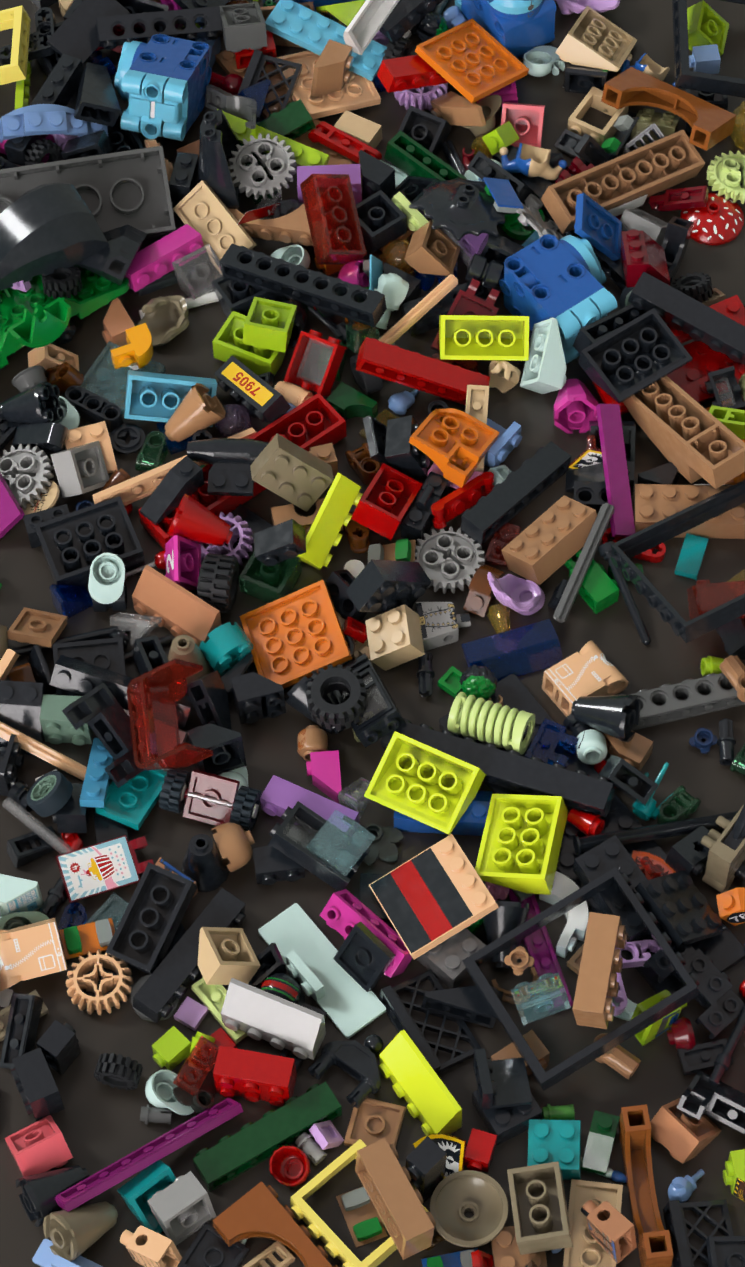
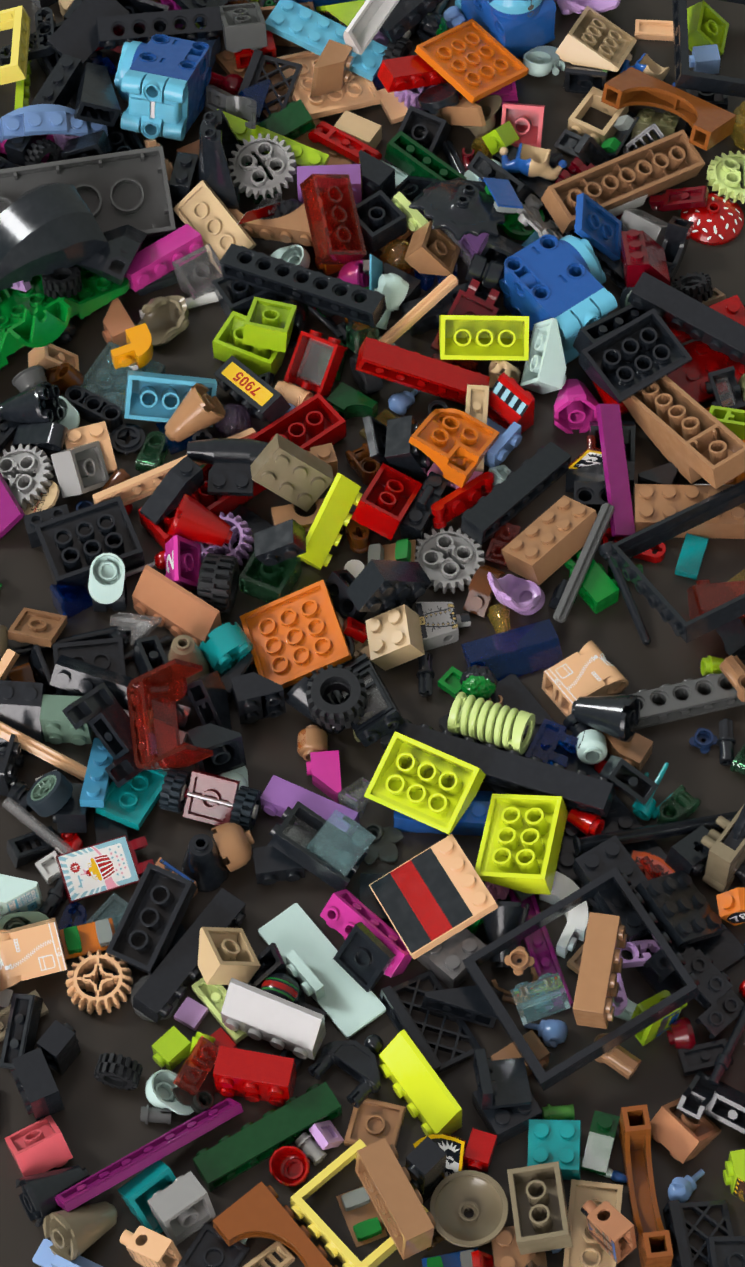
none -> white tile [34,851,61,885]
none -> light nougat tile [377,88,408,125]
none -> black tile [417,84,460,114]
none -> red slope [488,372,535,434]
none -> medium blue piece [524,1019,568,1048]
none -> light nougat tile [635,19,674,41]

